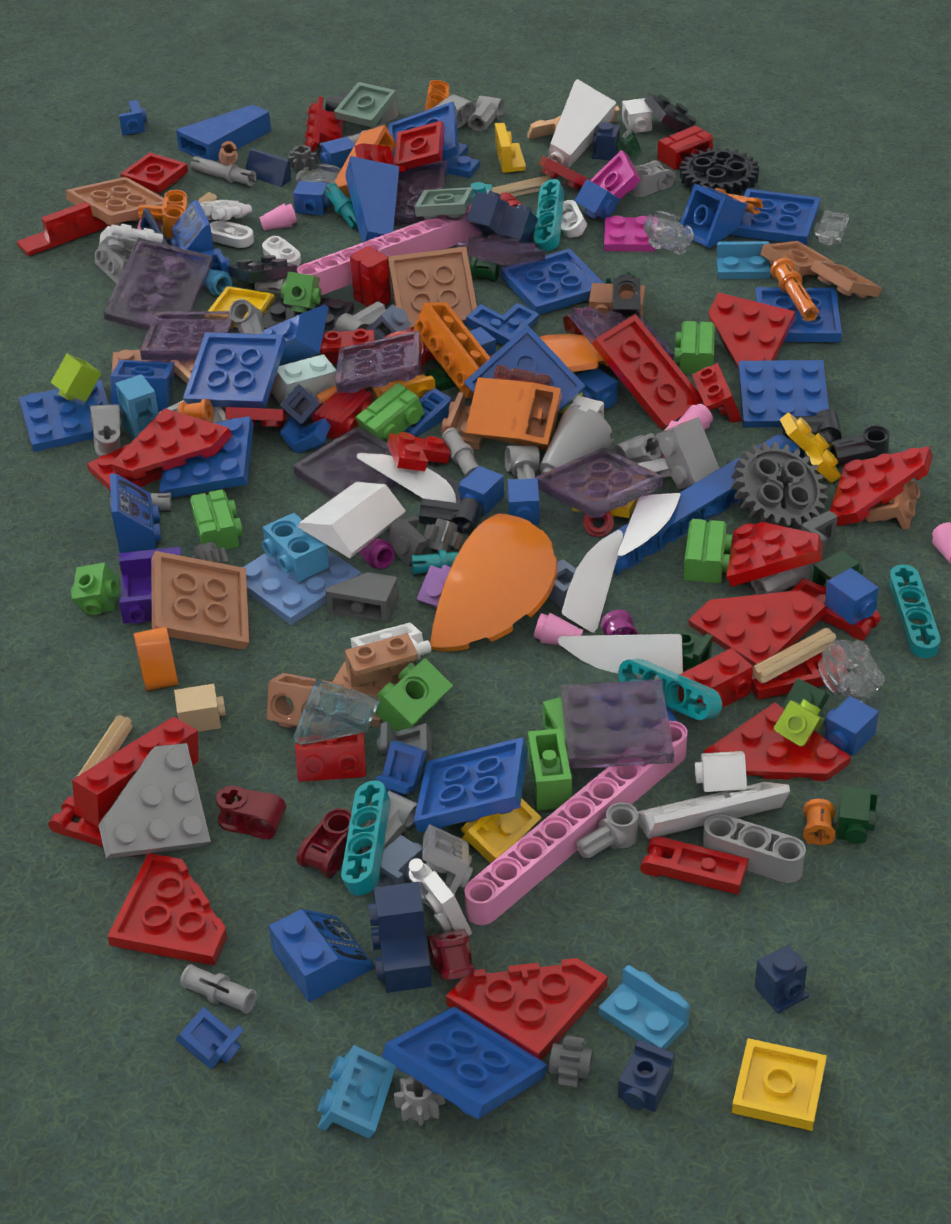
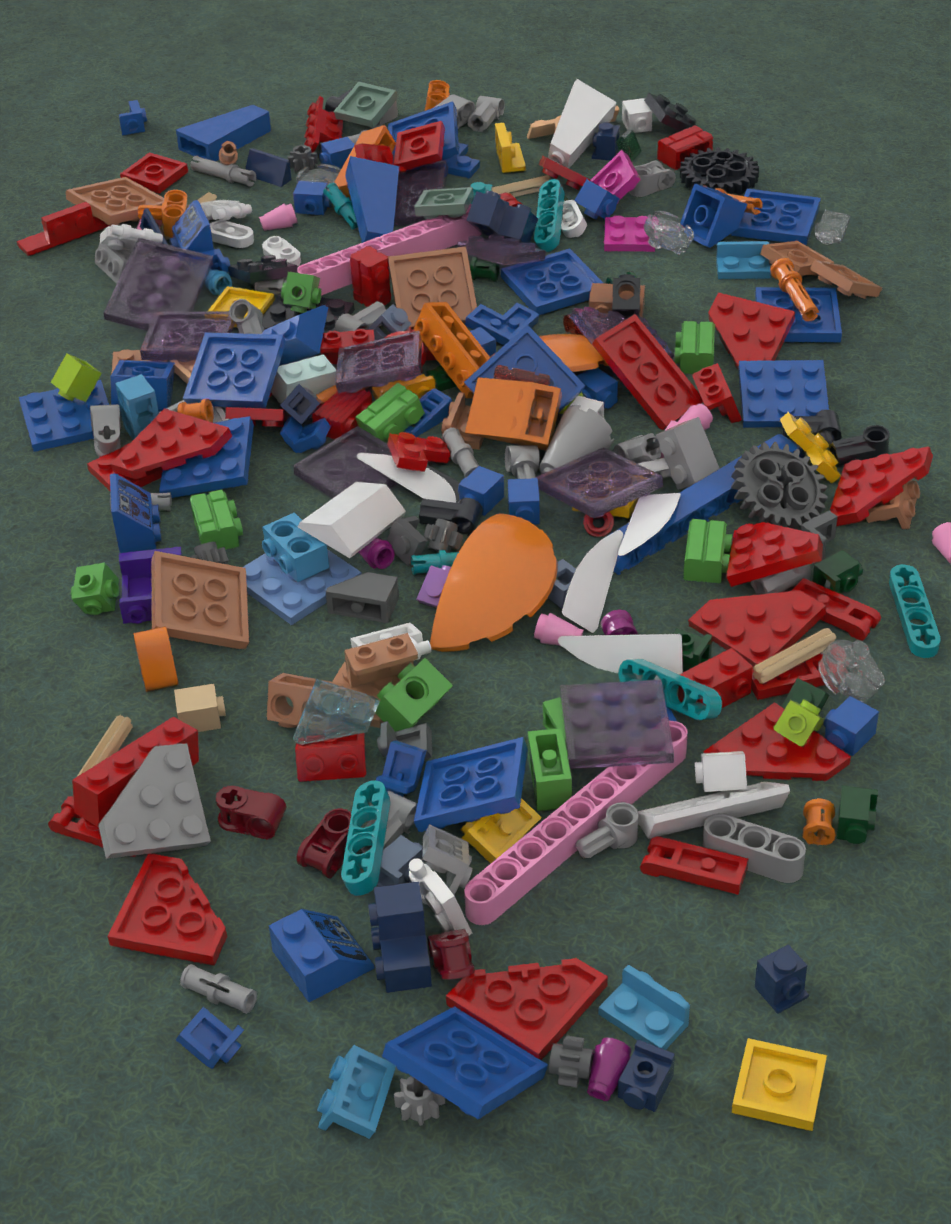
blue brick [825,568,879,625] -> none
none -> magenta cone [587,1038,632,1101]

